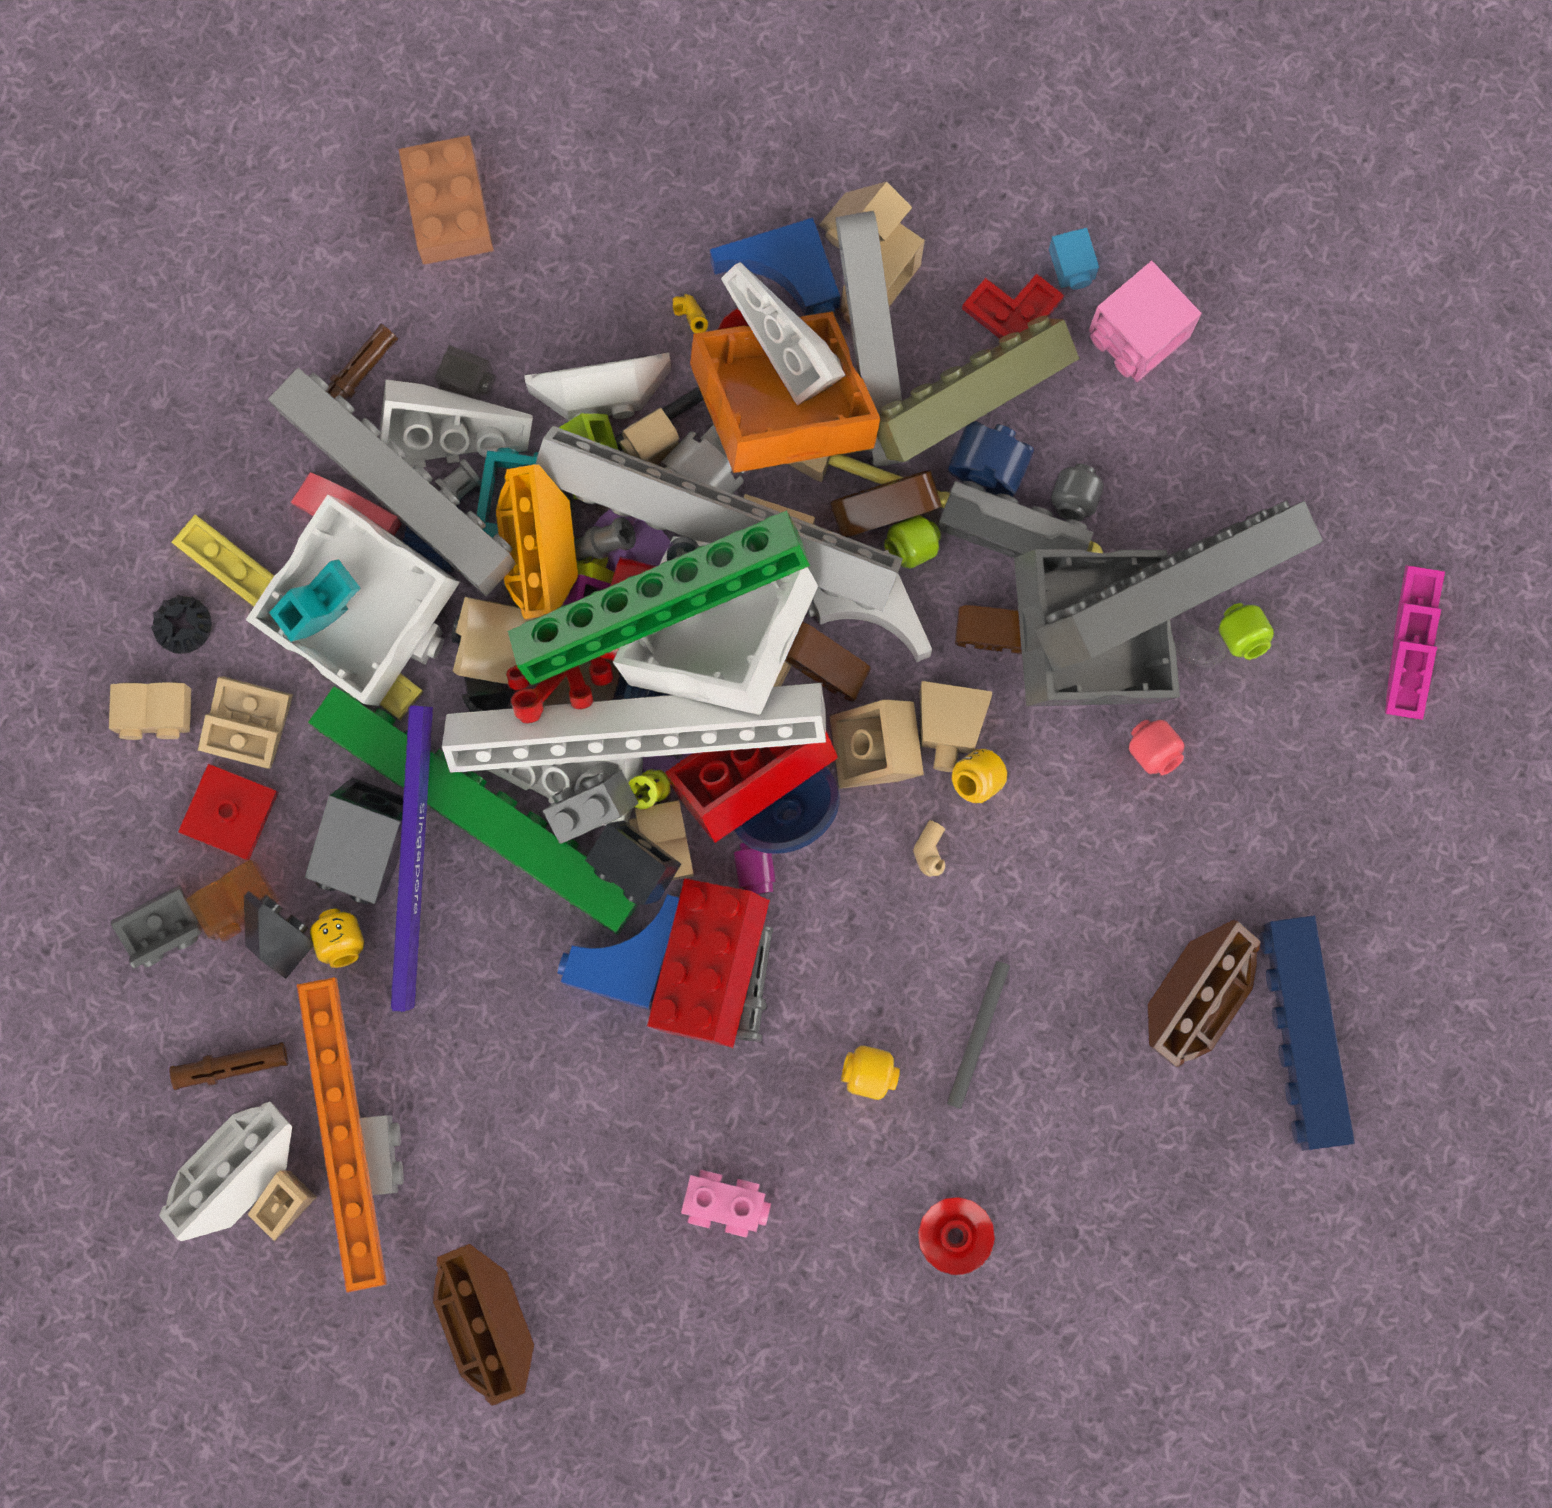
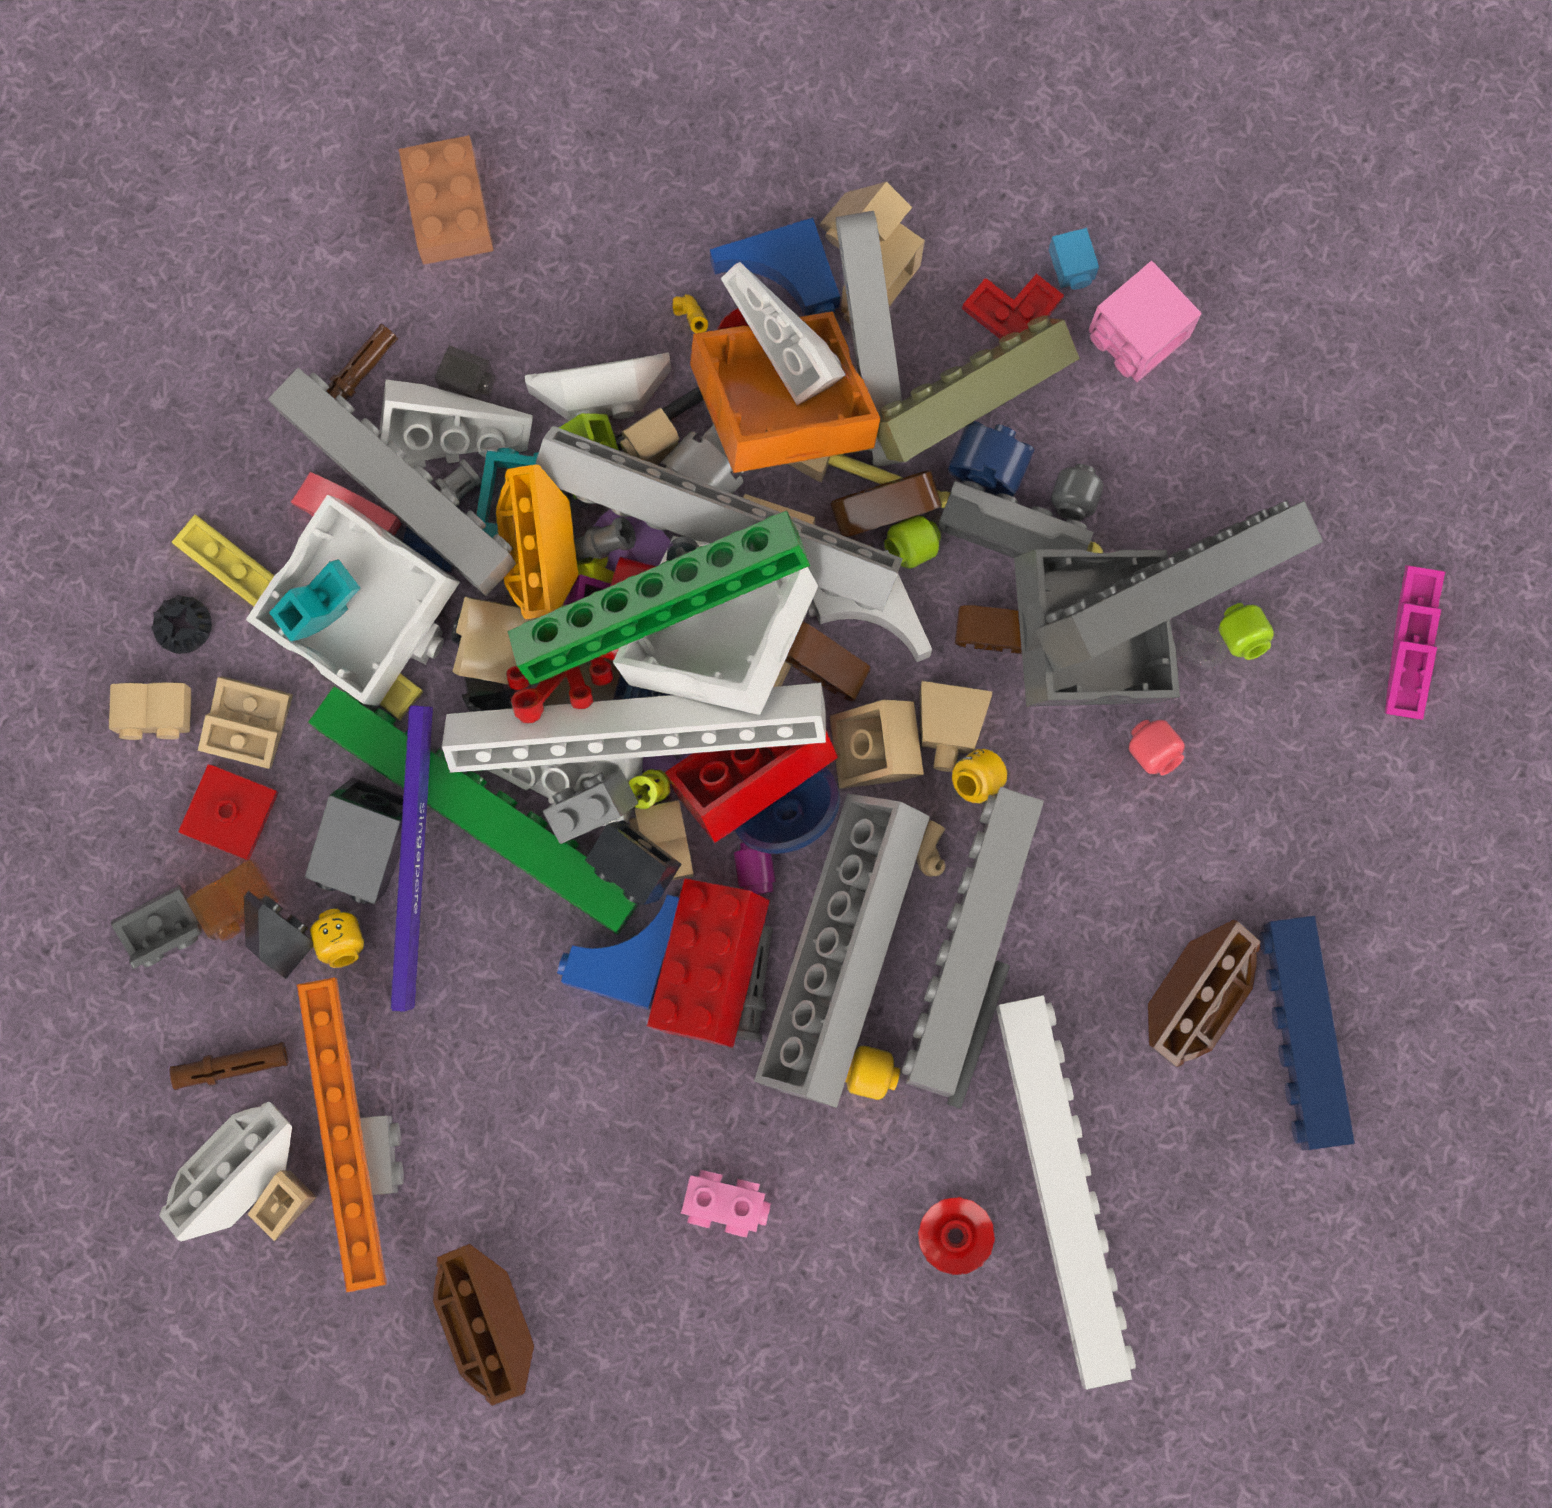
none -> light grey brick [754,793,930,1108]
none -> light grey brick [901,787,1044,1097]
none -> white brick [996,995,1136,1389]

